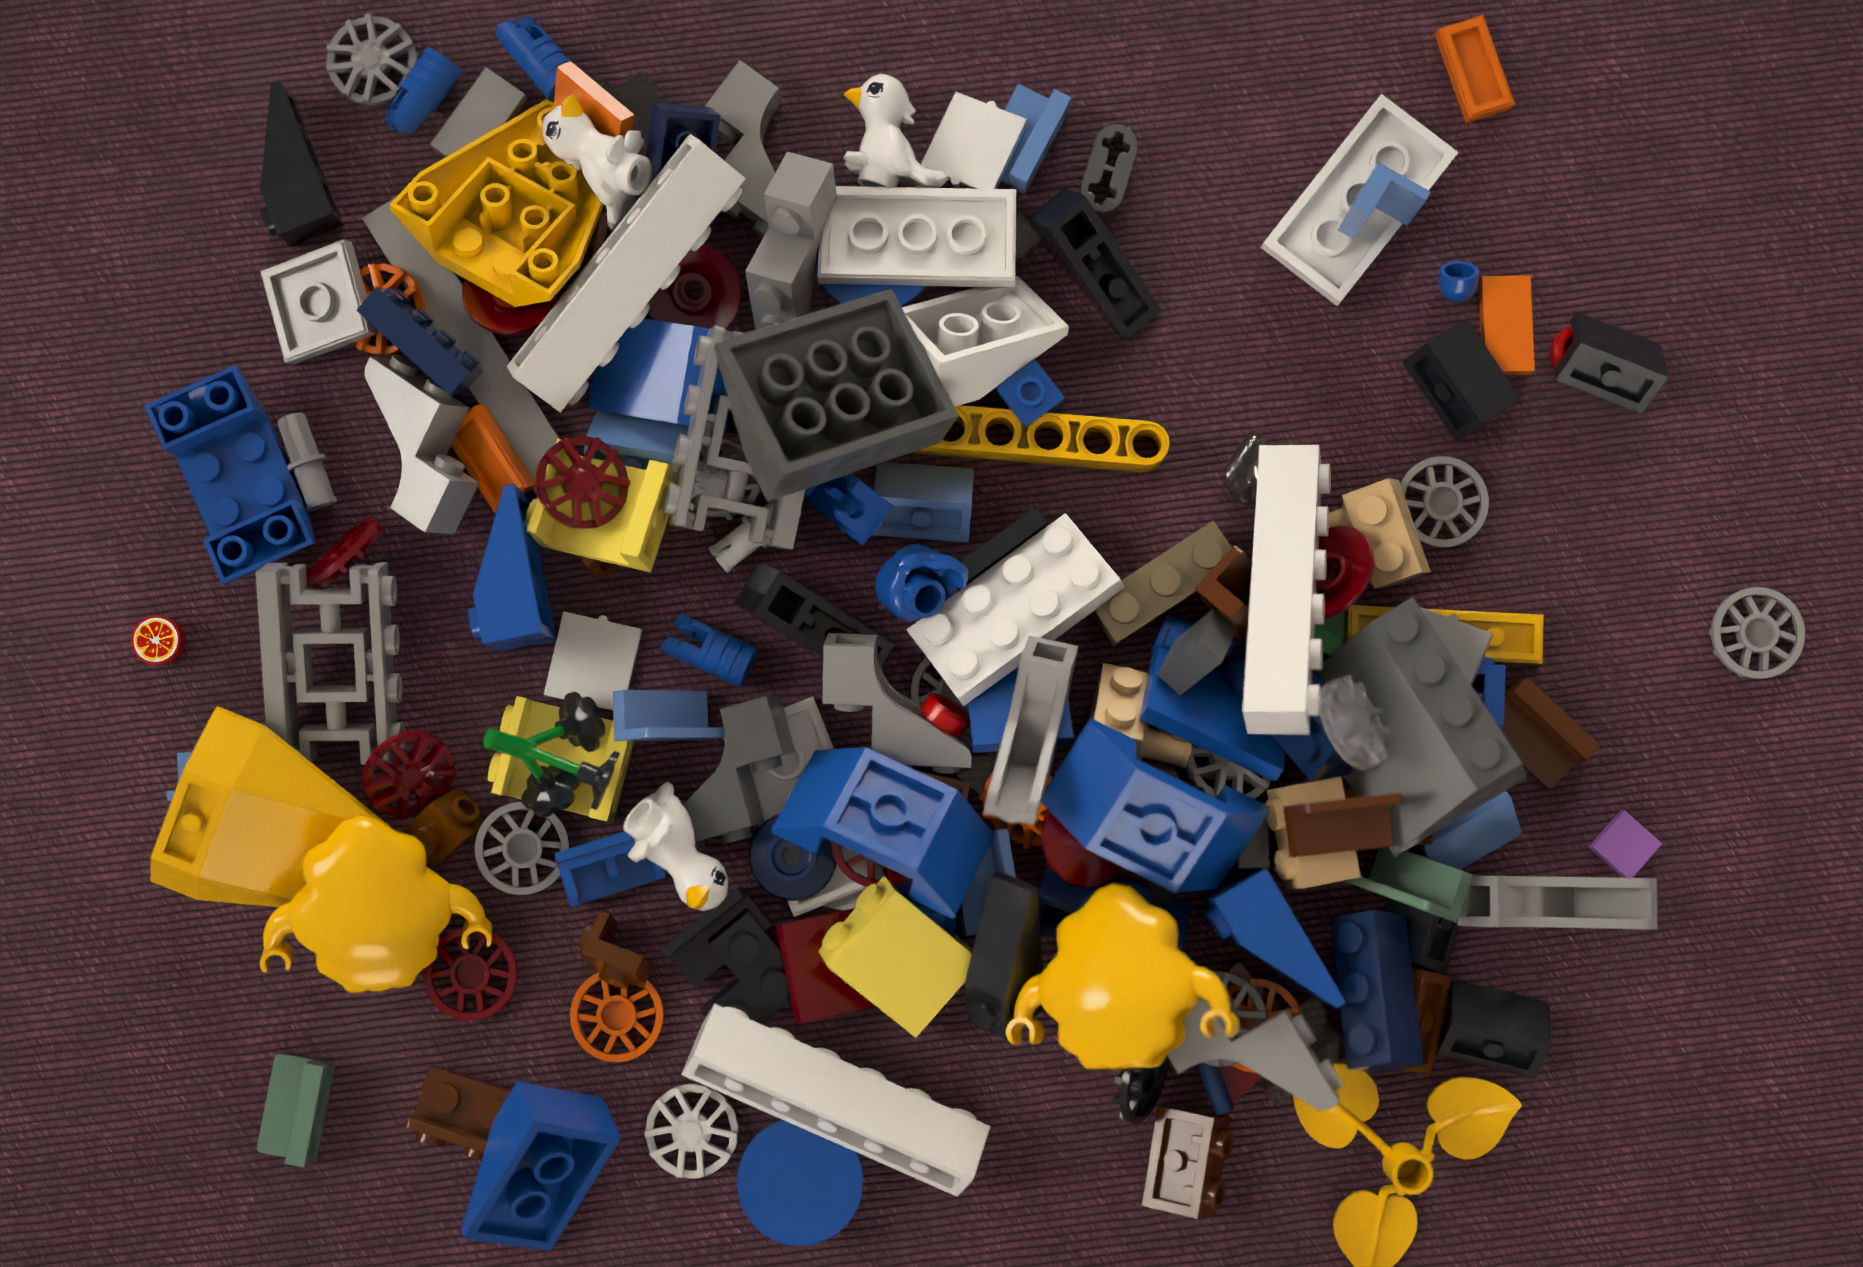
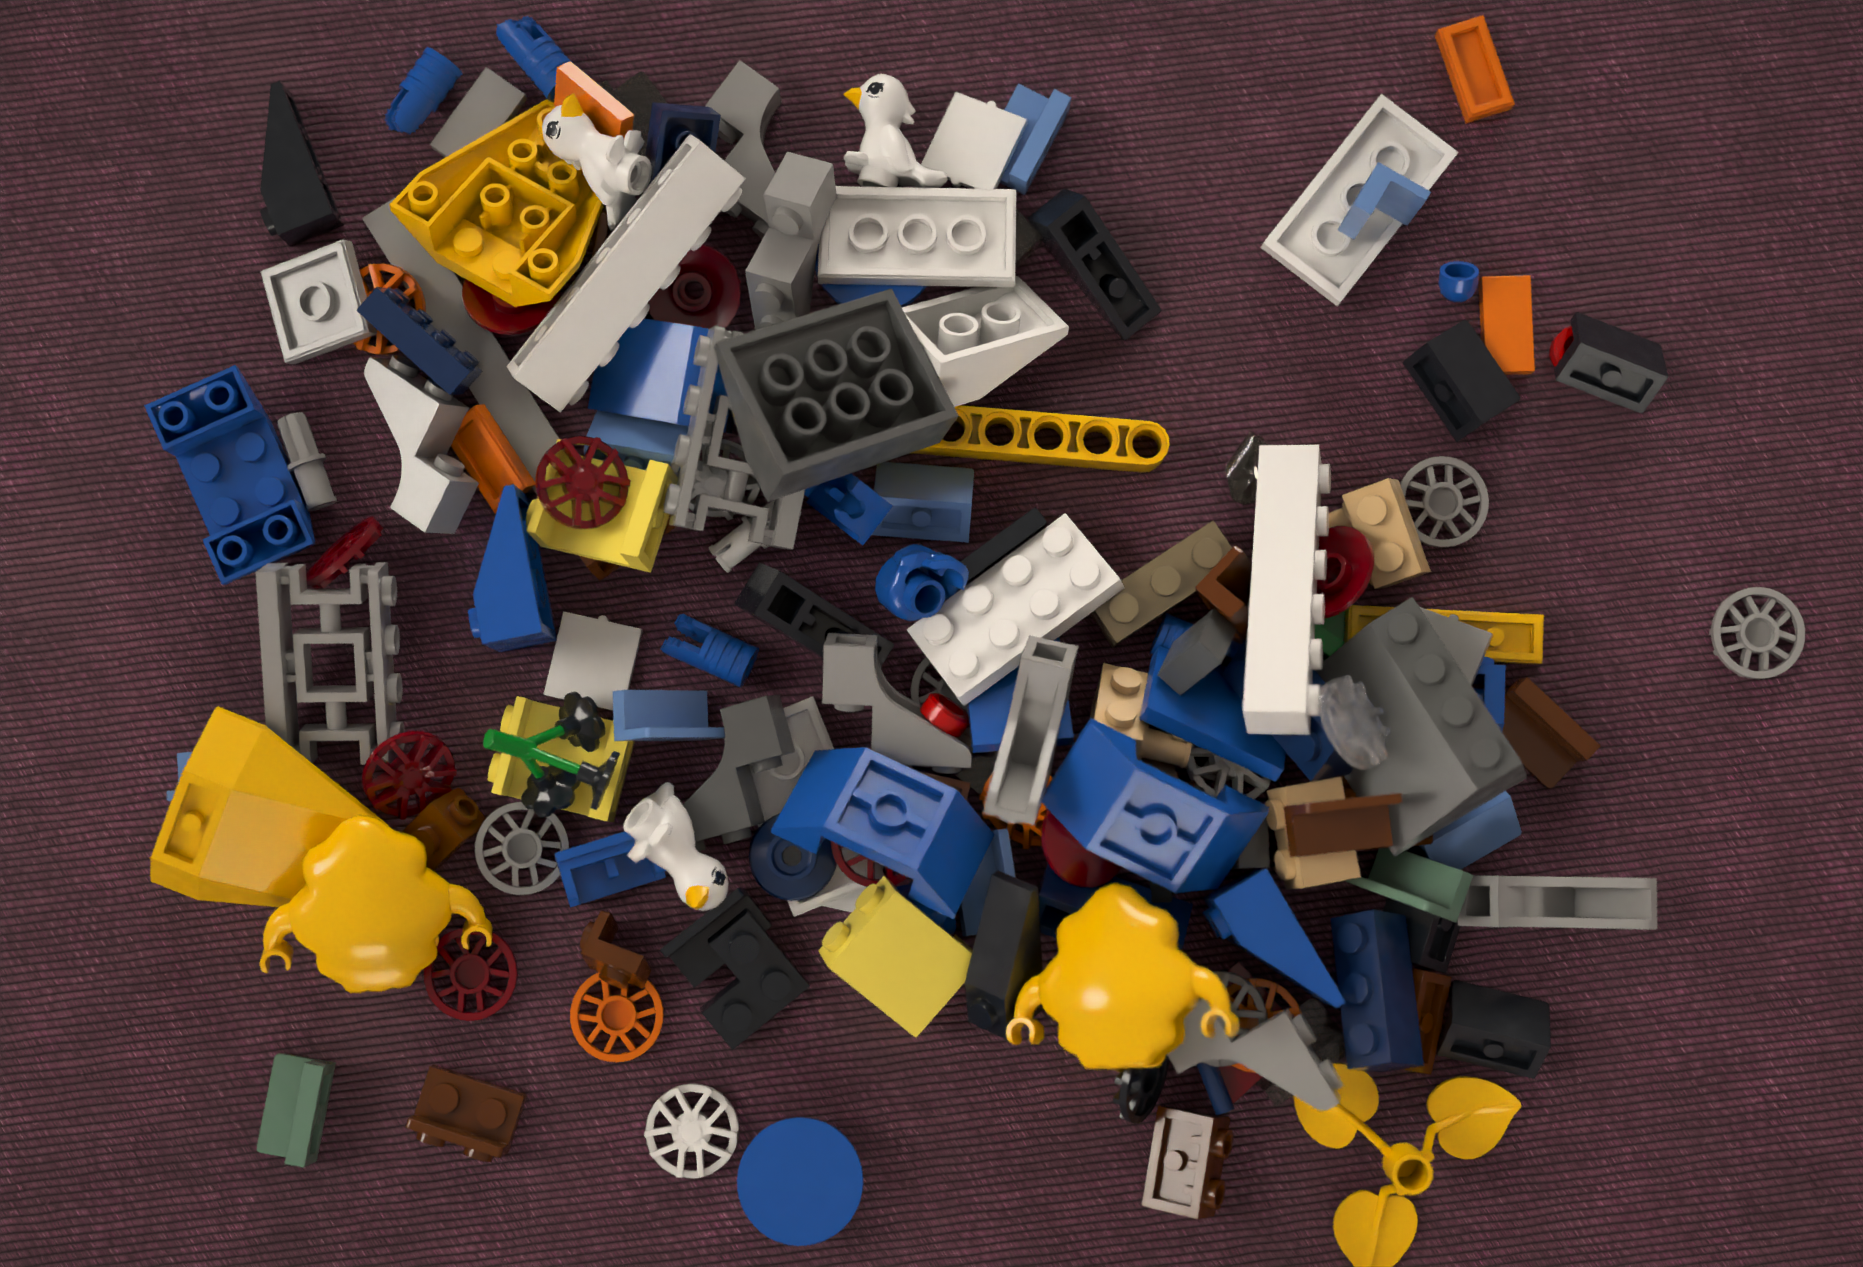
red tile [131,615,185,666] -> none
light grey wheel [326,14,418,106] -> none
blue slope [461,1081,621,1251] -> none
white brick [681,1004,990,1196] -> none
dark red tile [776,908,875,1024] -> none
blue bracket [997,359,1065,427] -> none
dark grey beam [1080,124,1138,218] -> none
medium lavender tile [1588,810,1662,878] -> none

